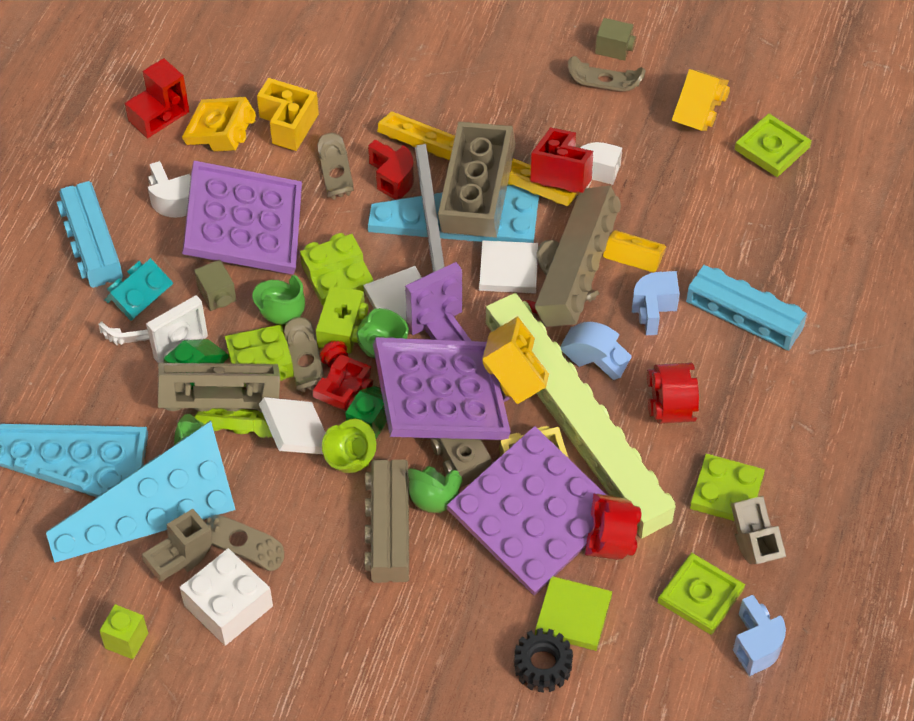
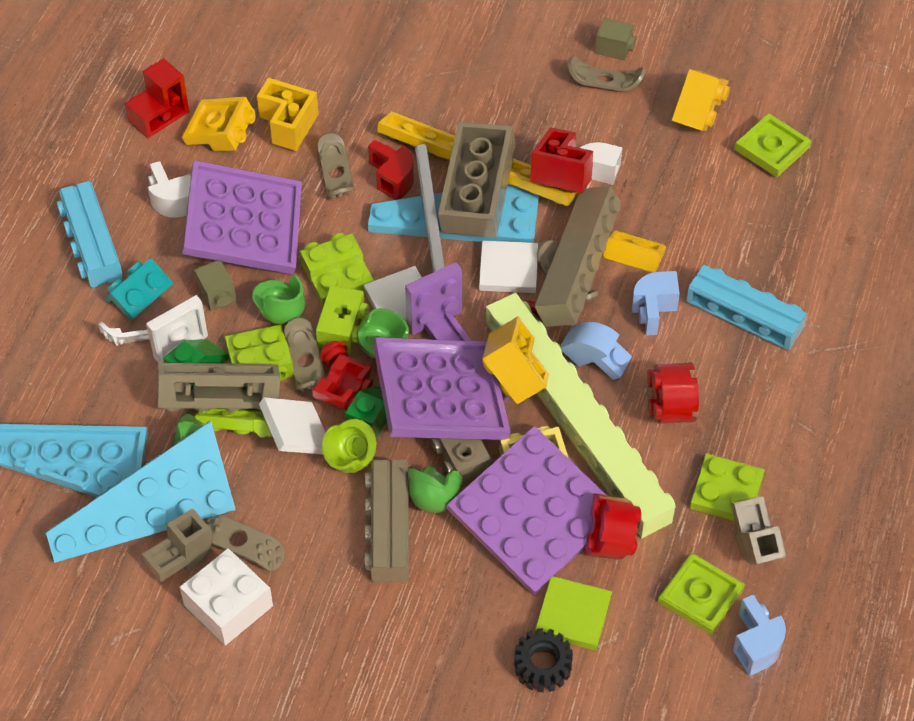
lime brick [100,604,148,660] -> none

